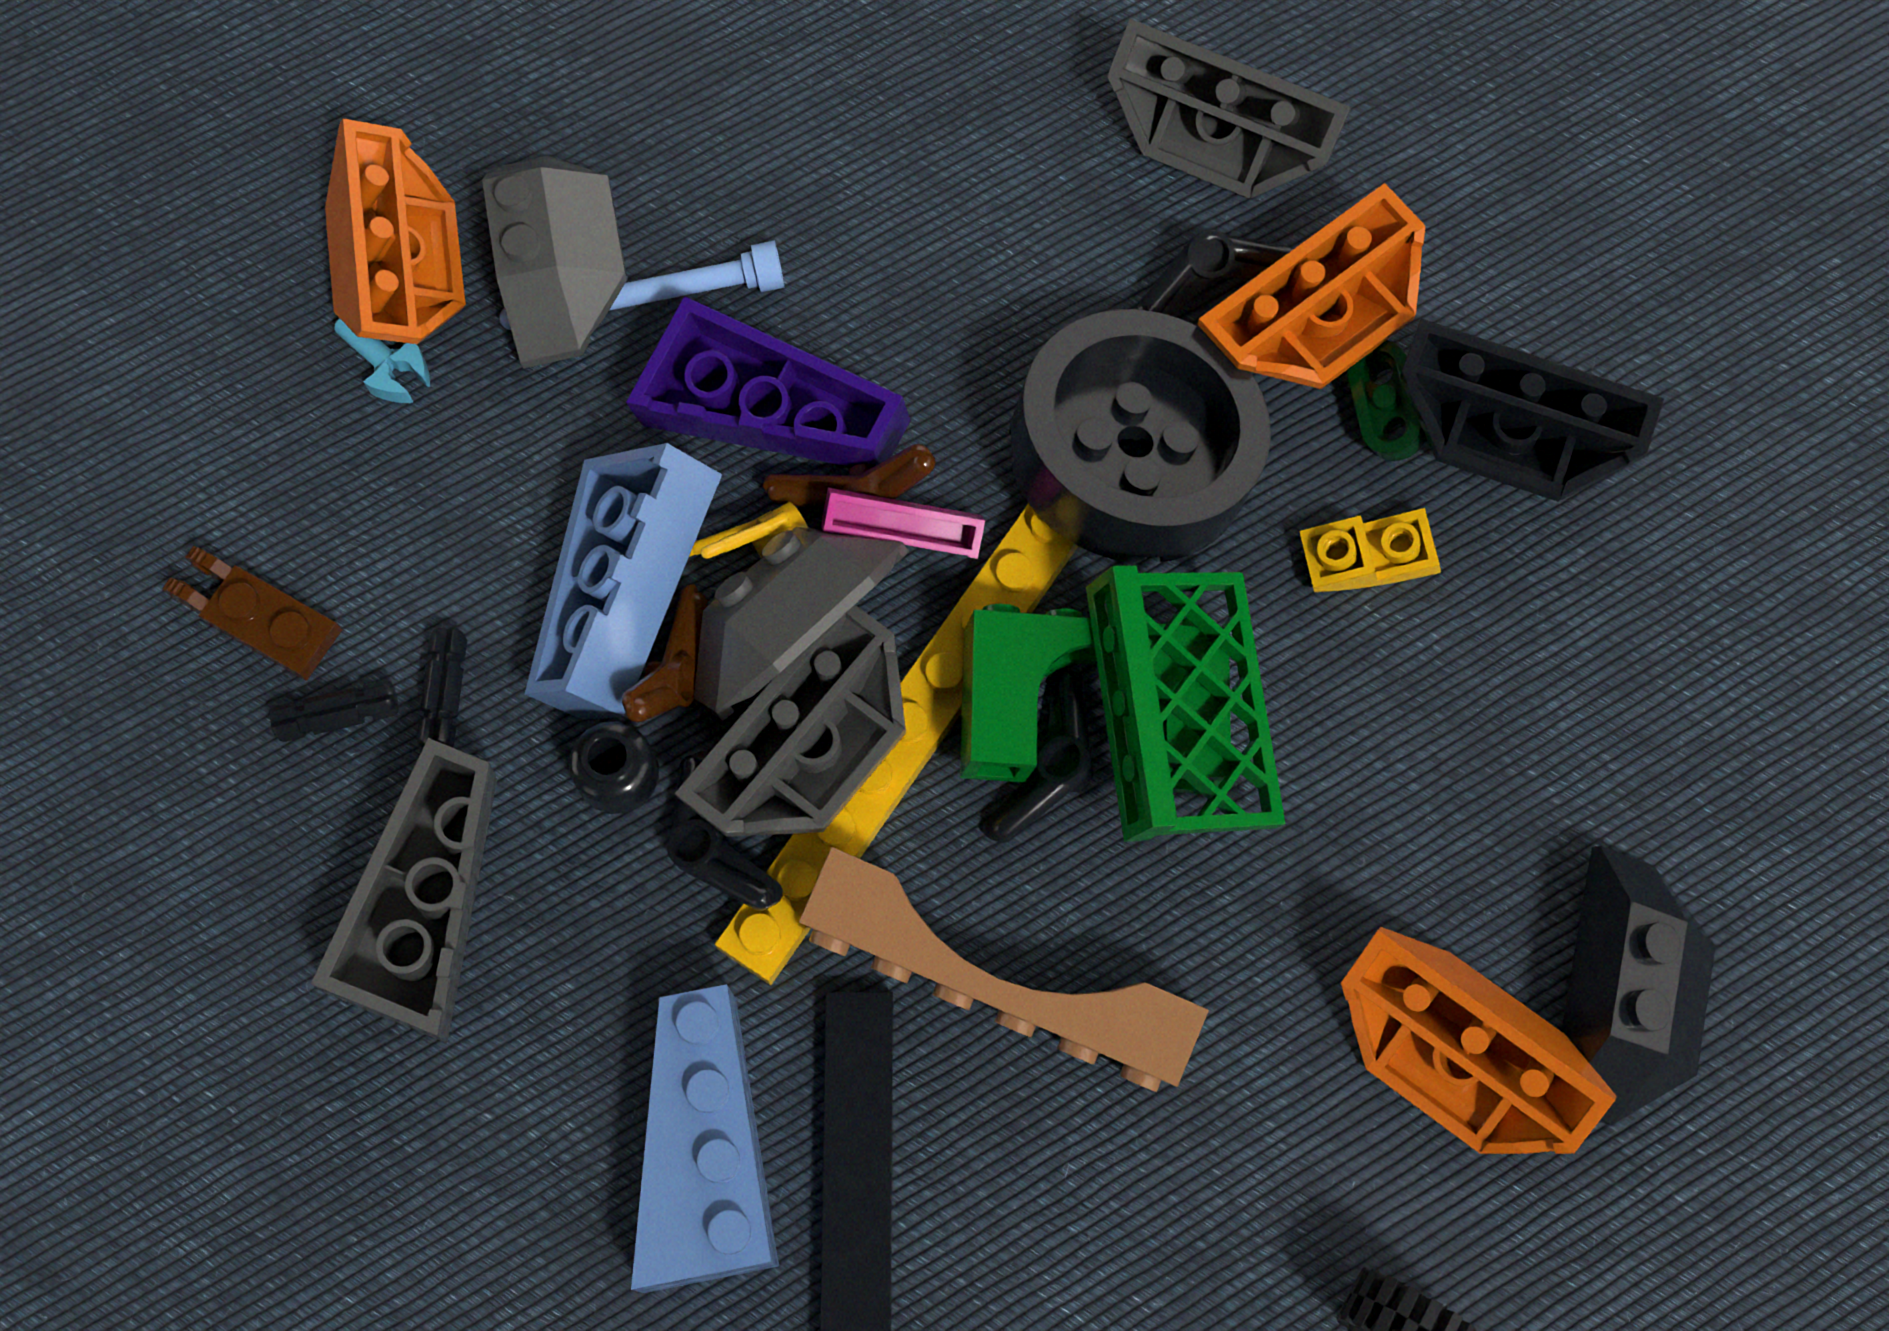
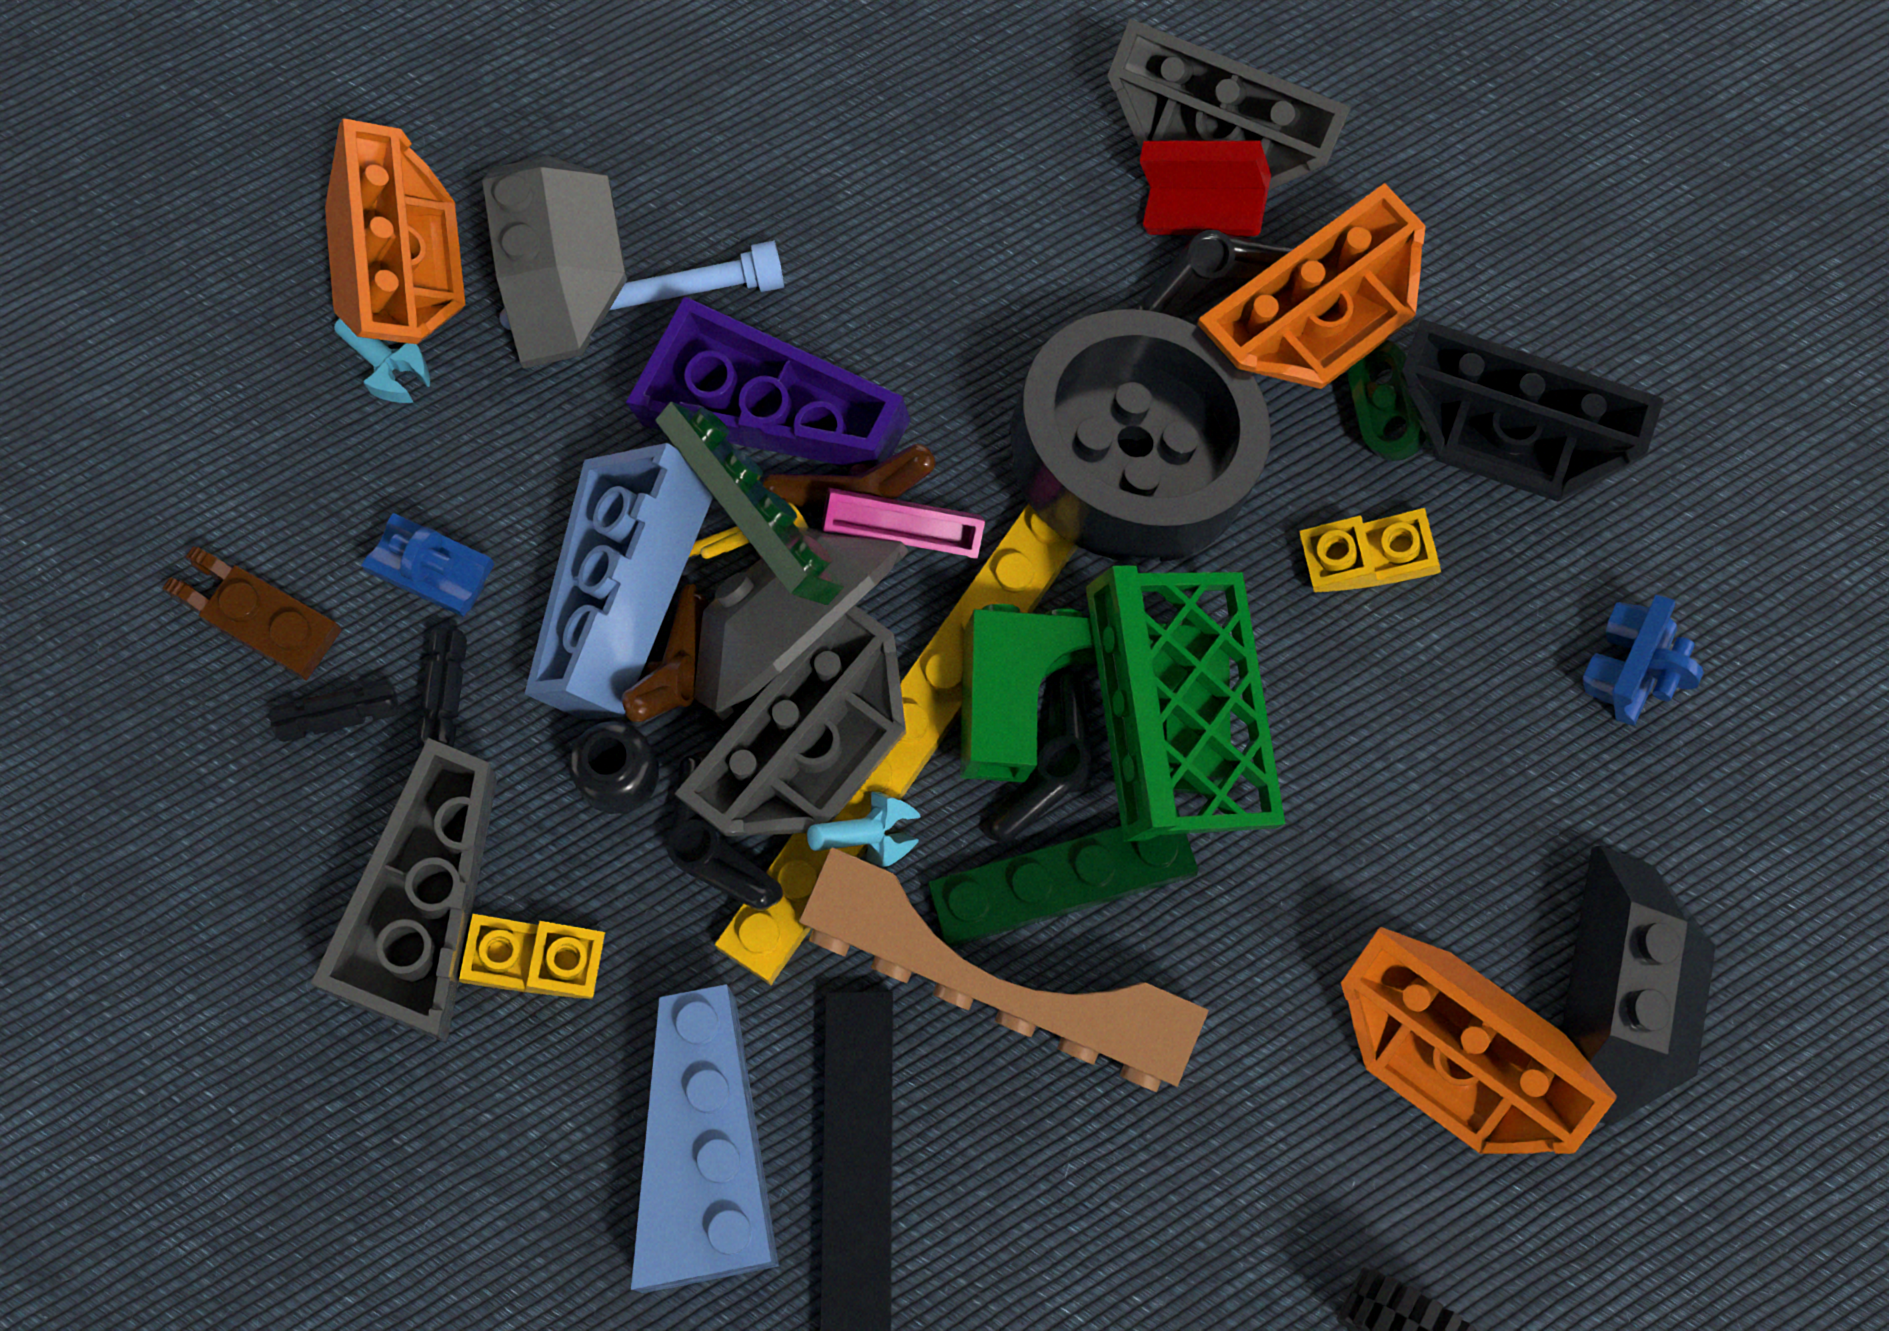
none -> blue hips [361,513,495,617]
none -> yellow slope [459,914,605,999]
none -> dark green plate [655,402,844,606]
none -> medium azure bar [807,791,921,868]
none -> dark green plate [928,810,1199,948]
none -> red panel [1140,141,1271,236]
none -> blue hips [1583,595,1704,726]

